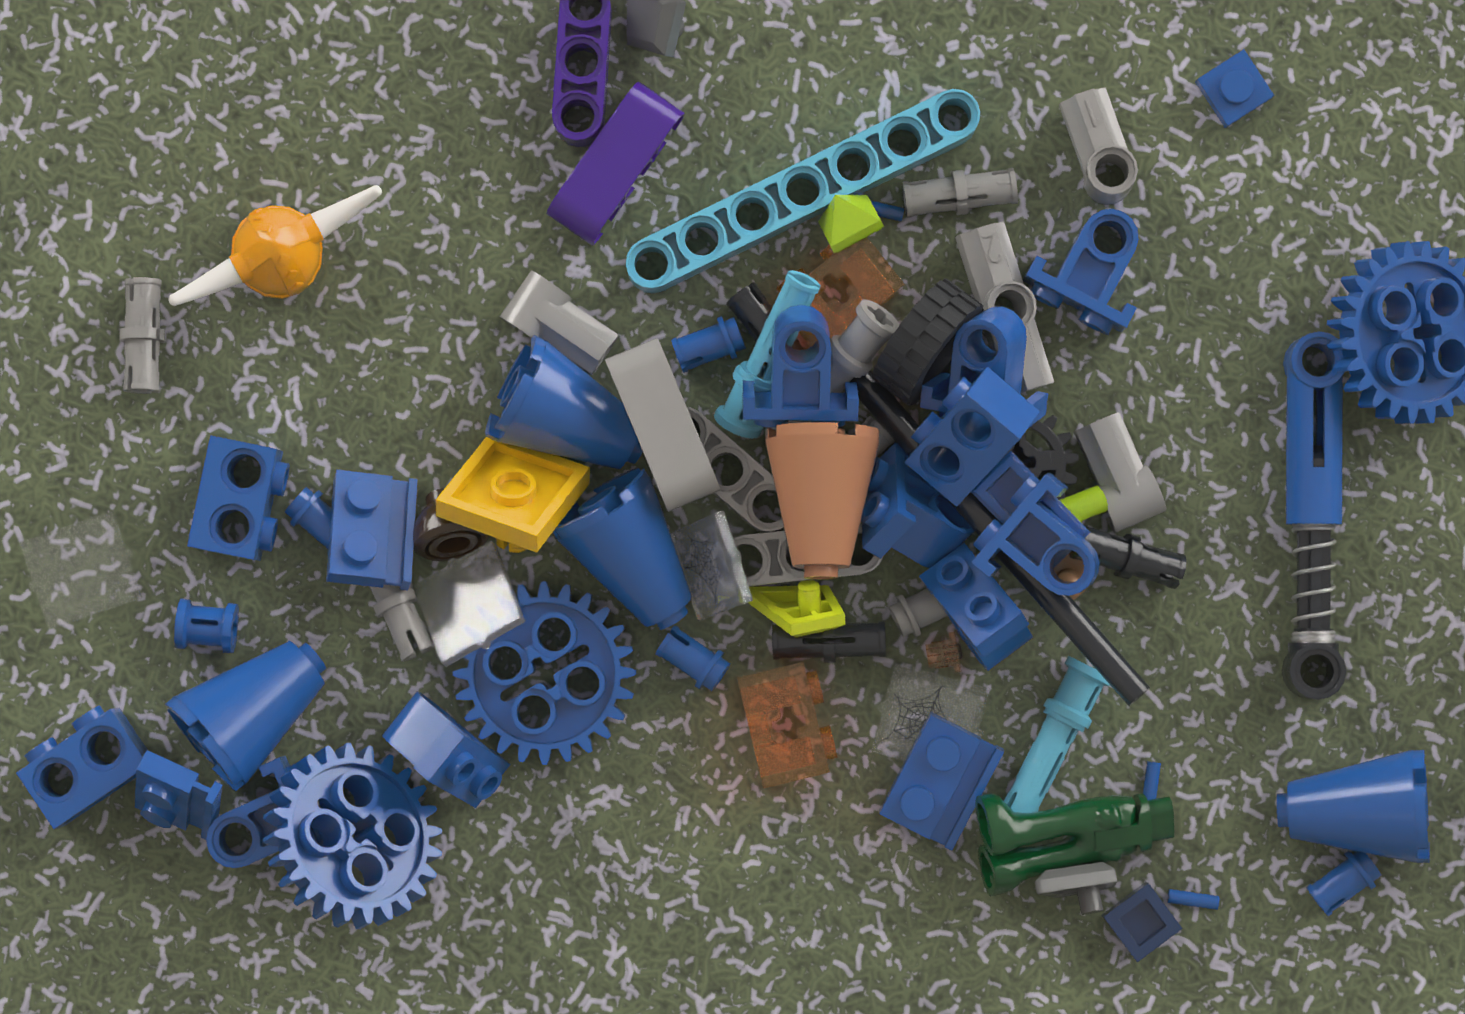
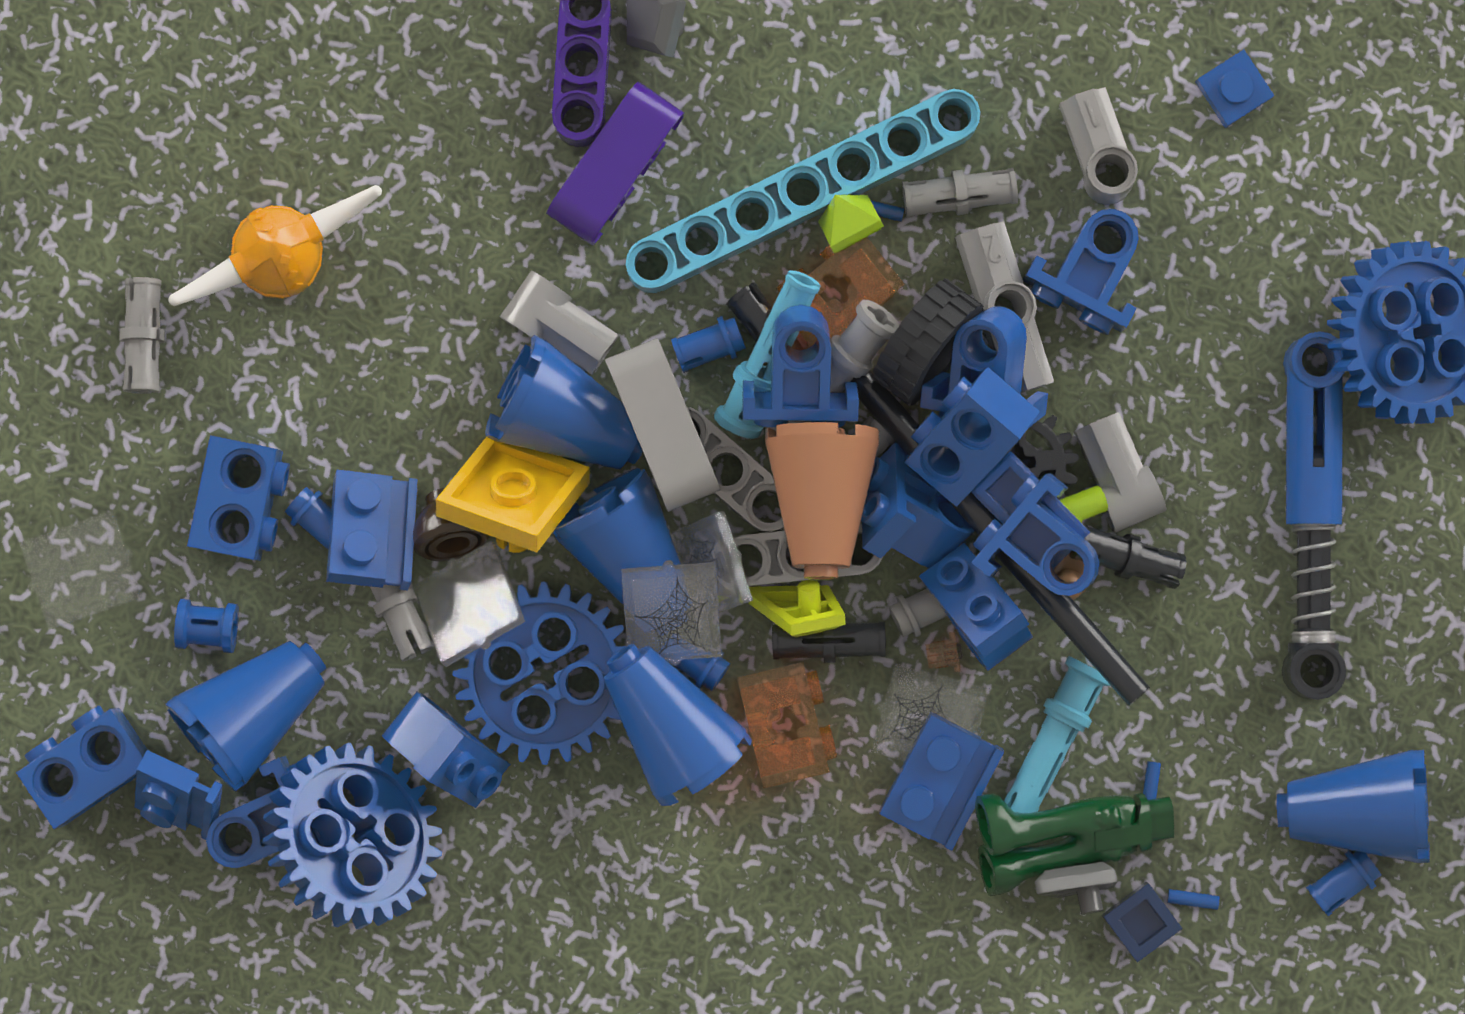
none -> blue cone [604,643,752,806]
none -> clear piece [621,560,722,665]

